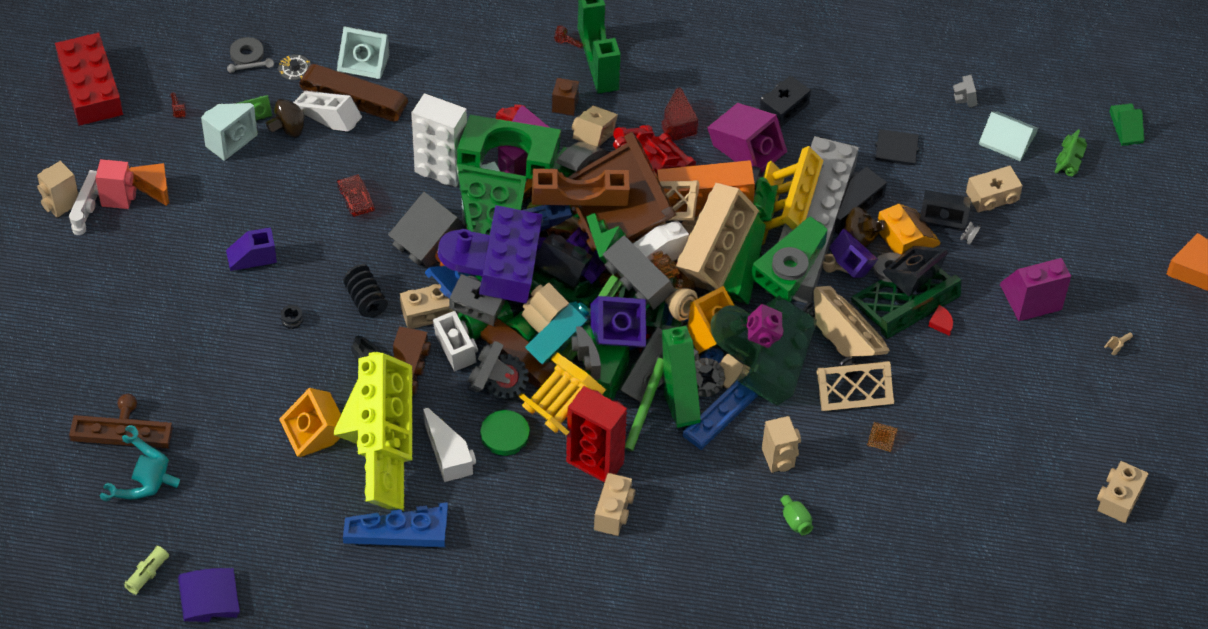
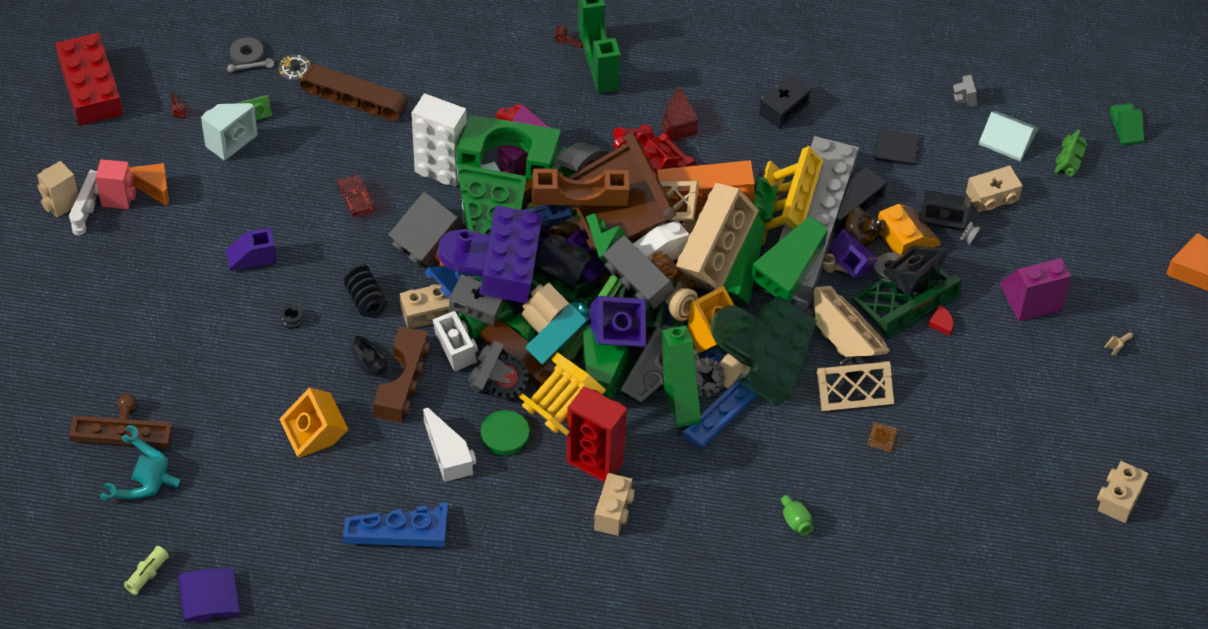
dark brown piece [265,99,305,138] -> none
white slope [293,91,362,131] -> none
neon yellow wedge [334,352,412,511] -> none
light aqua slope [337,27,389,79] -> none
reddish brown brick [552,78,579,116] -> none
tan brick [572,106,618,147] -> none
dark grey slope [572,326,601,380] -> none
bright green bar [625,358,663,451] -> none
magenta slope [707,103,787,174] -> none
magenta brick [747,304,783,348] -> none
tan brick [762,416,801,473] -> none
dark grey piece [772,247,809,280] -> none

